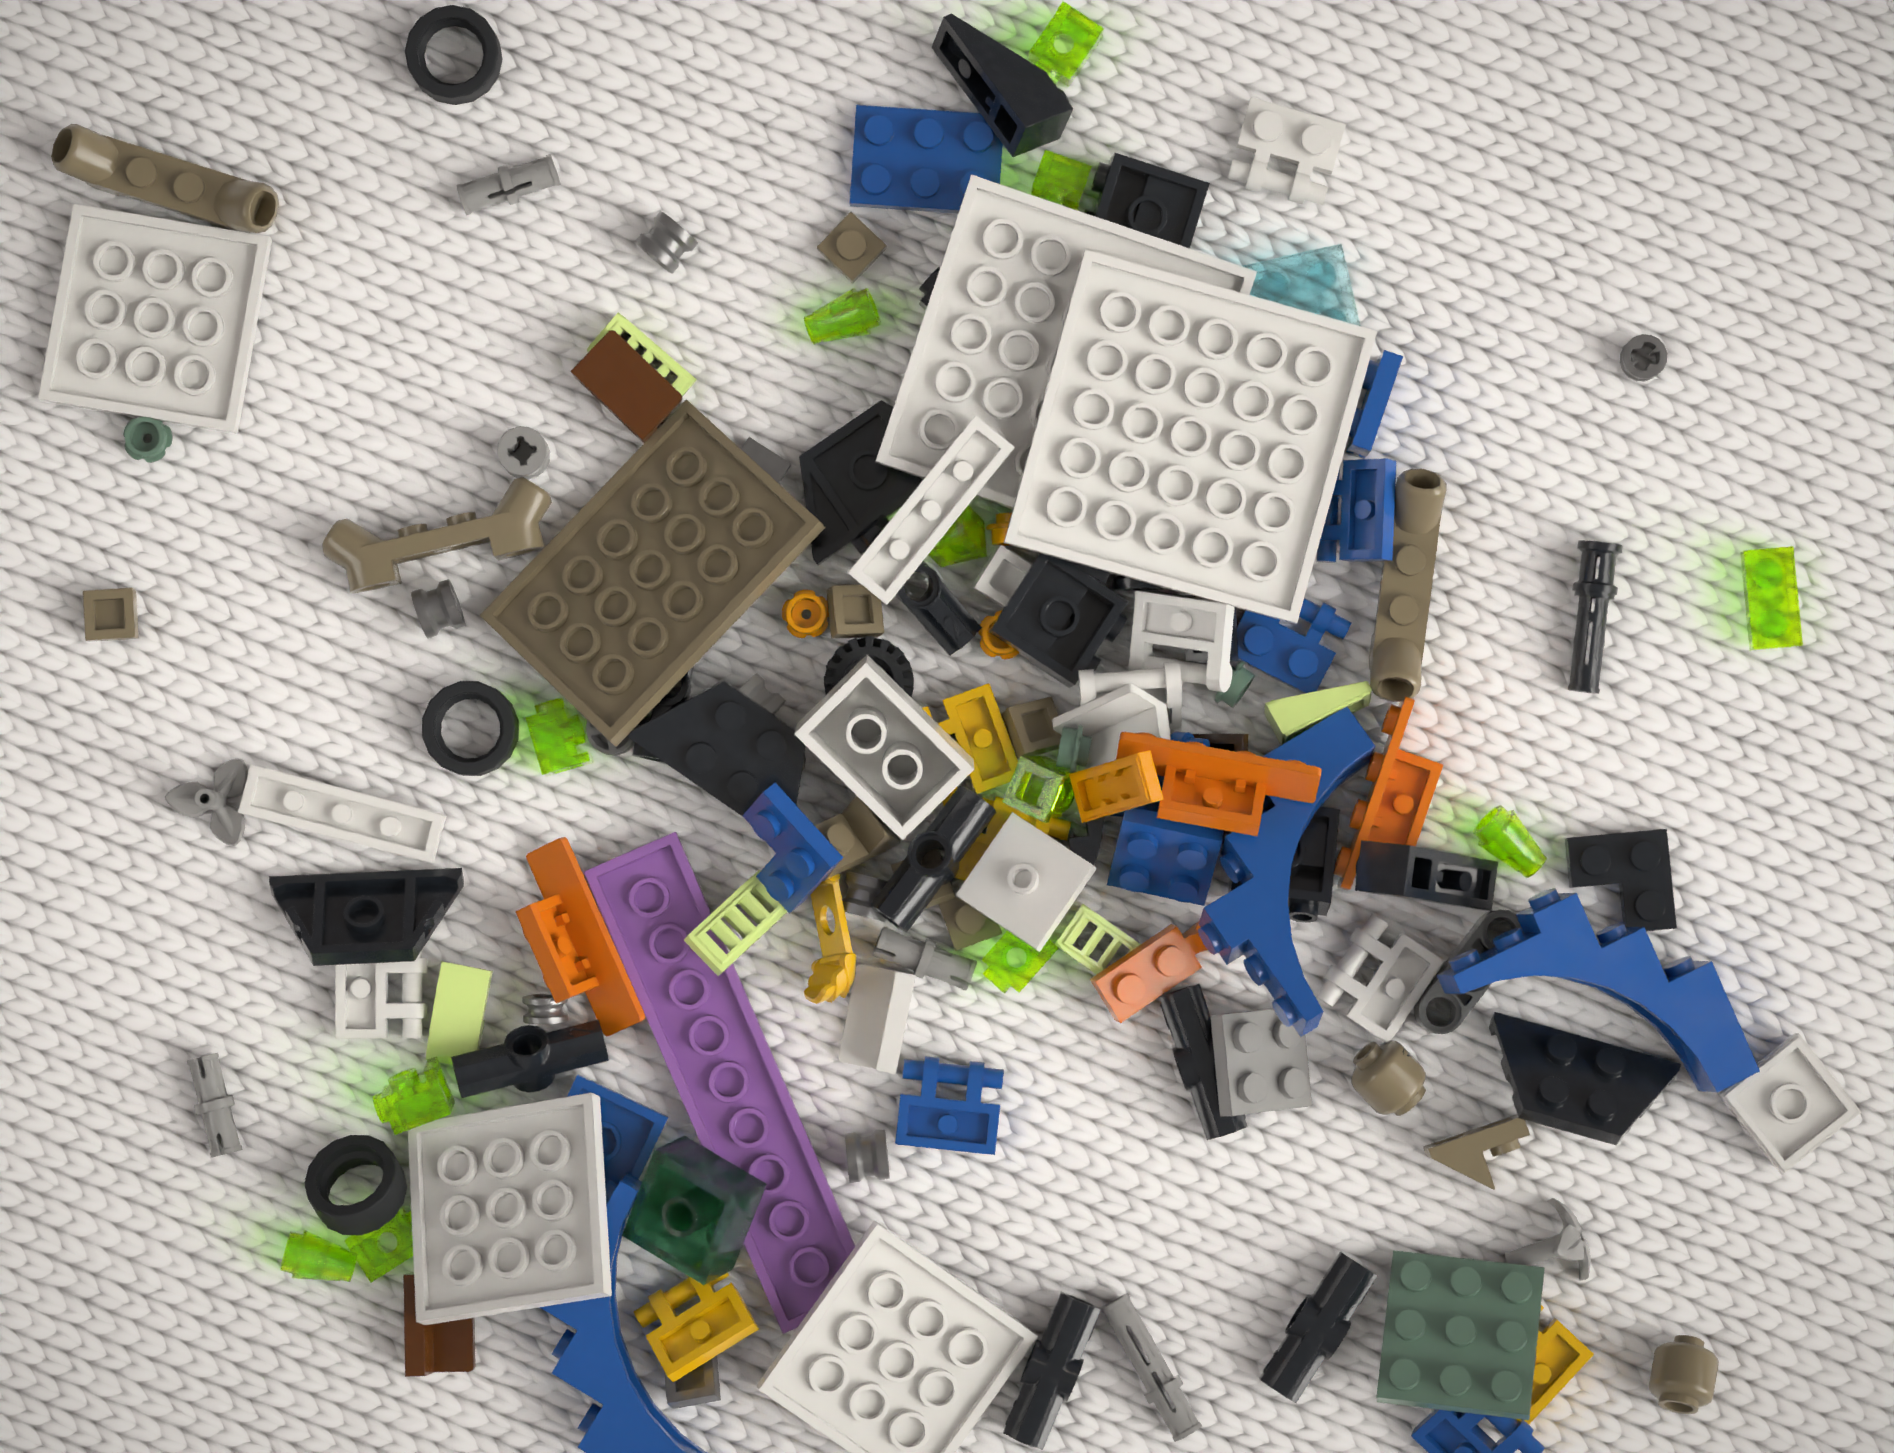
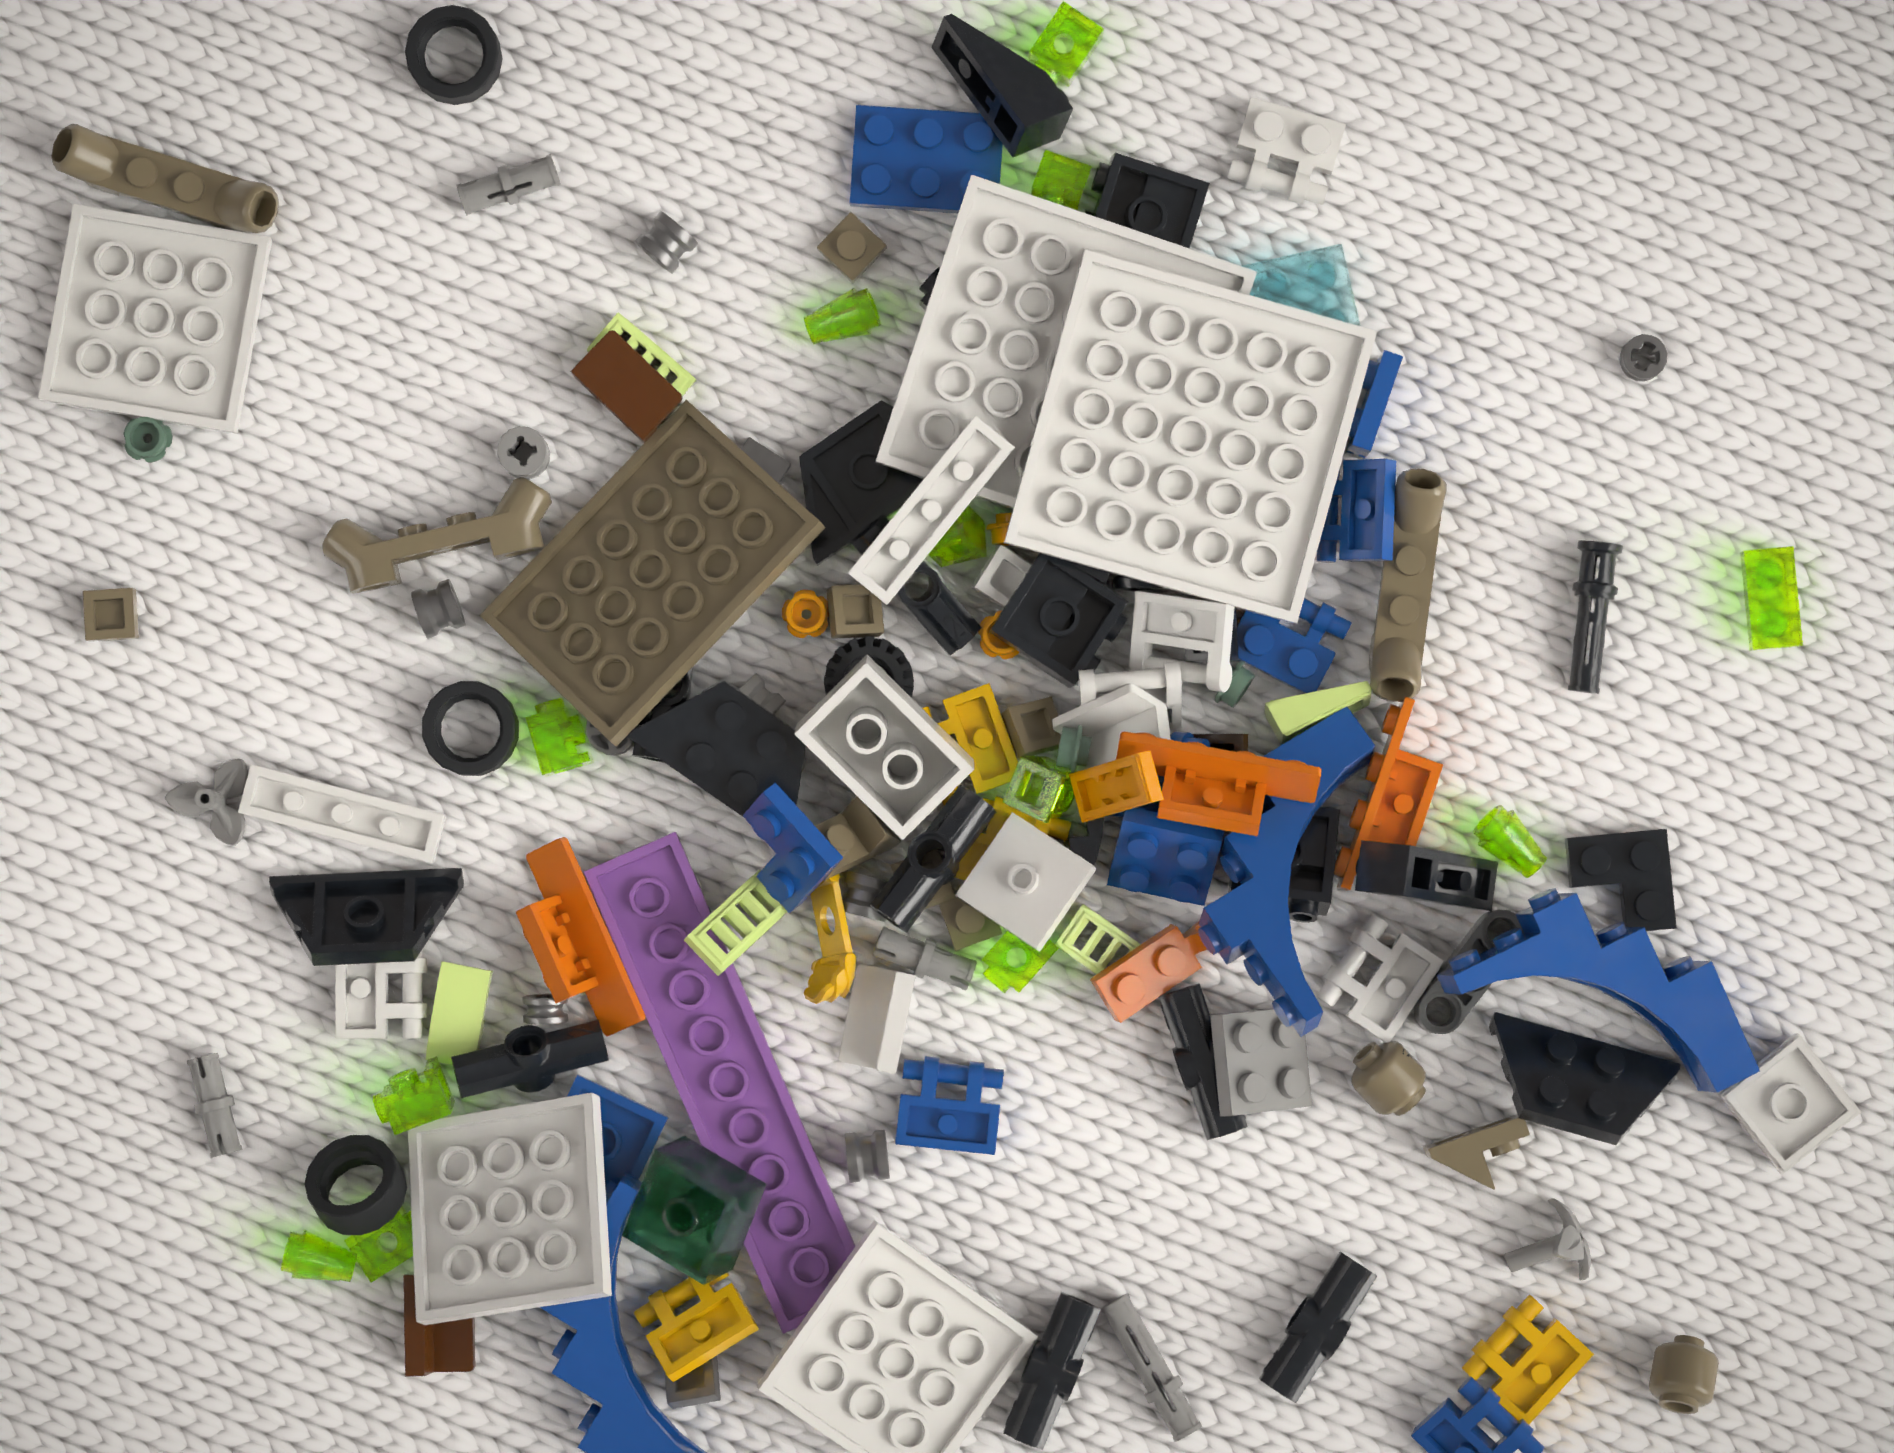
sand green plate [1376,1250,1545,1420] -> none

